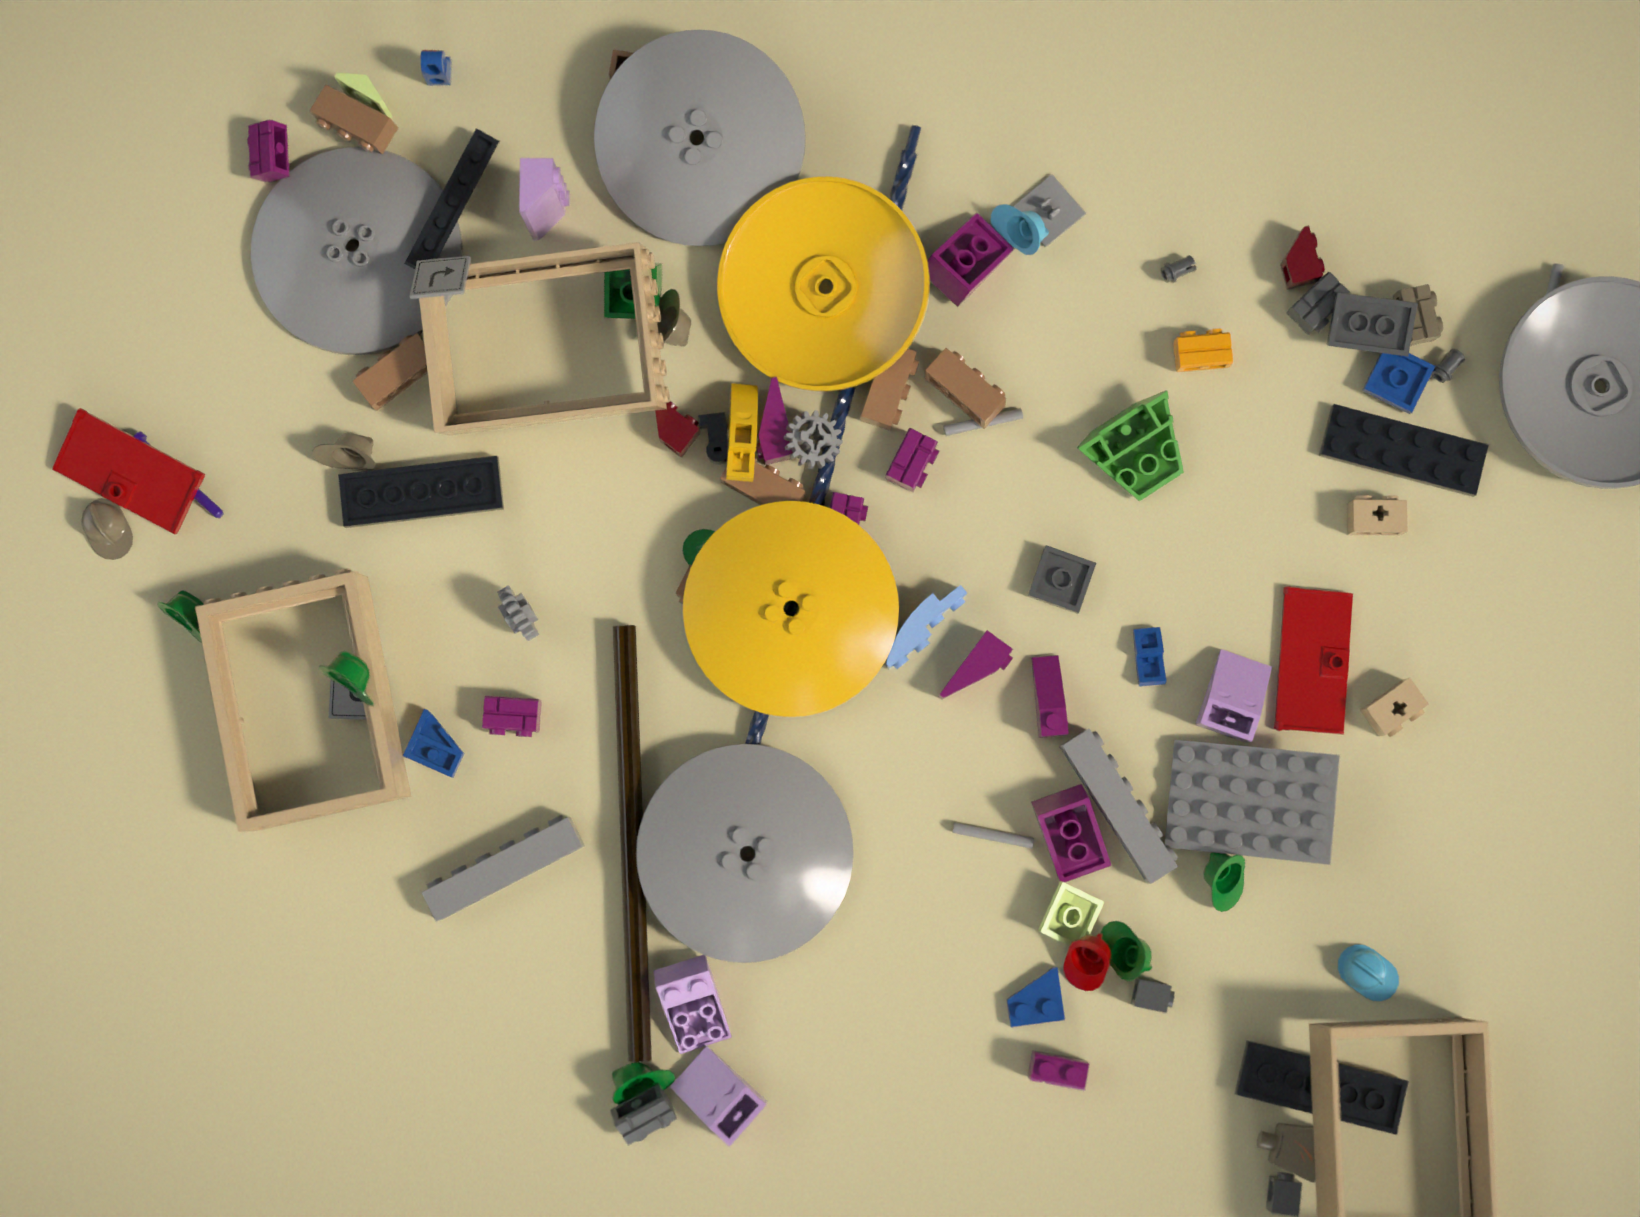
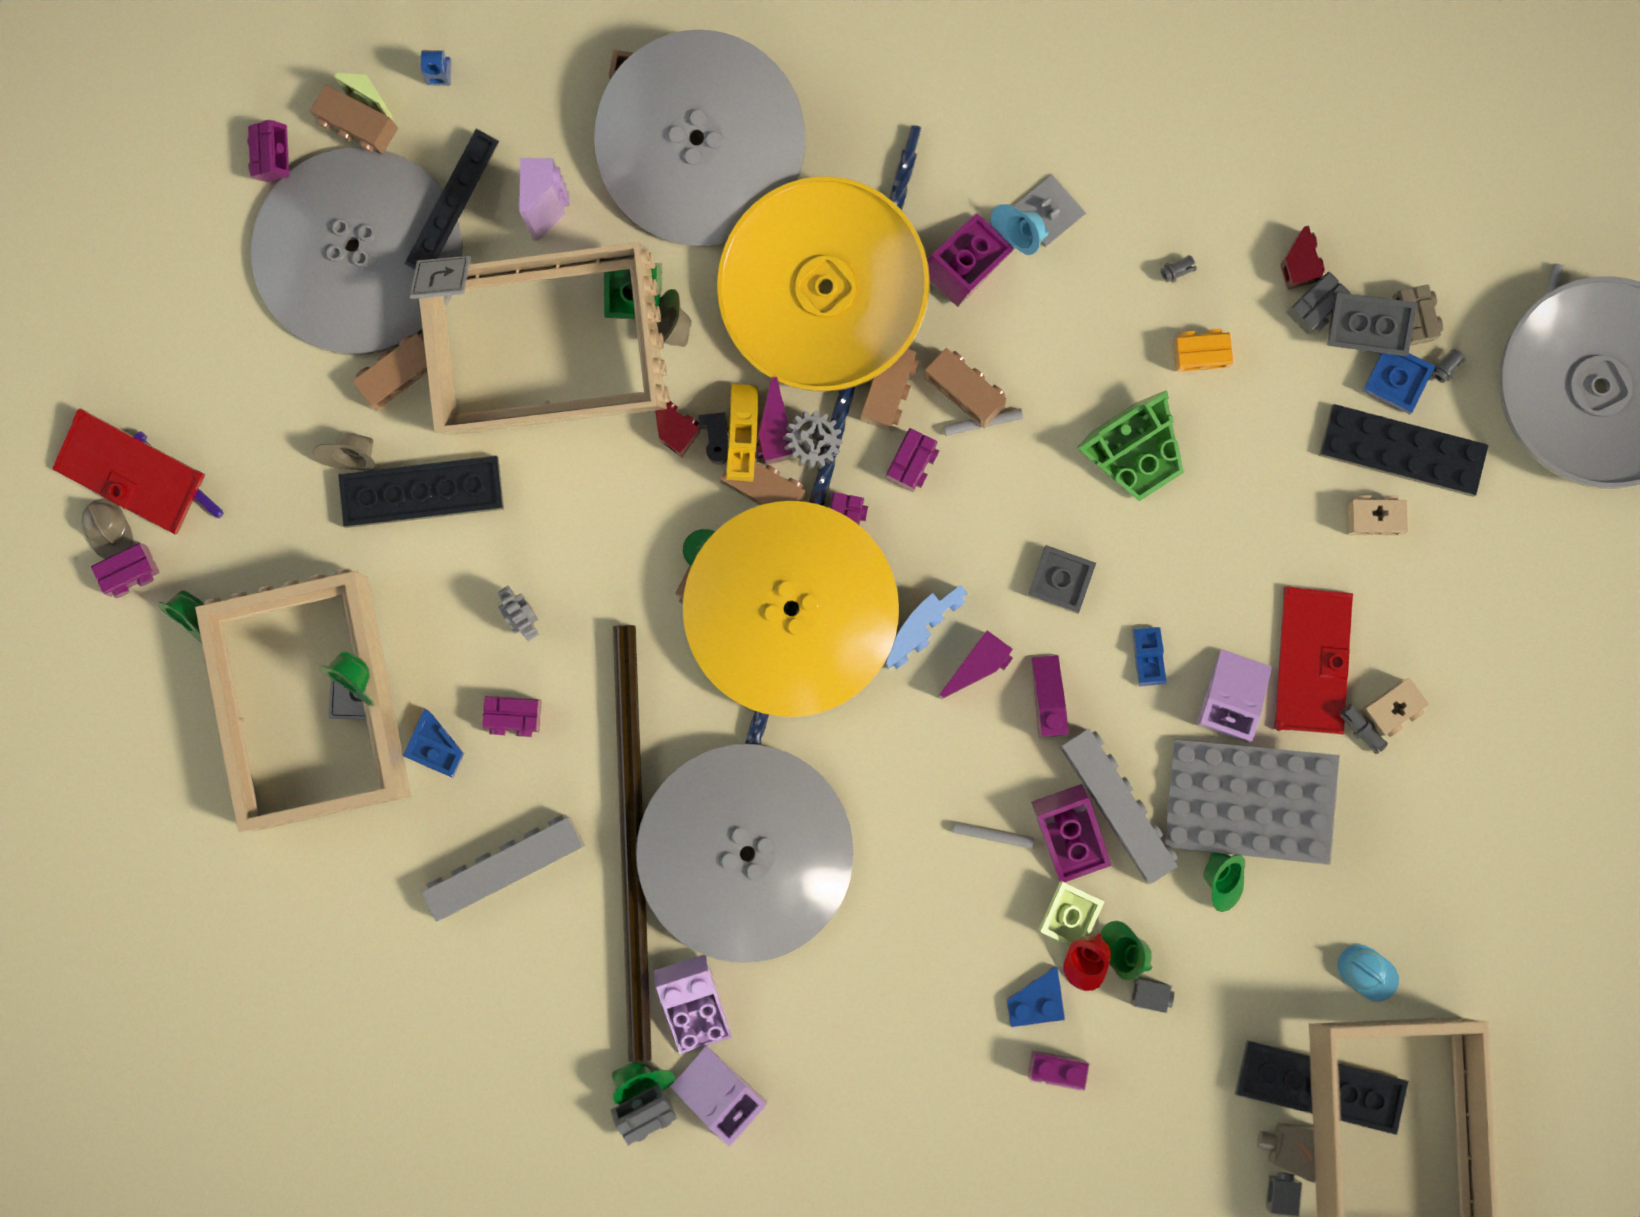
none -> magenta brick [91,542,159,598]
none -> dark grey pin [1339,704,1388,754]

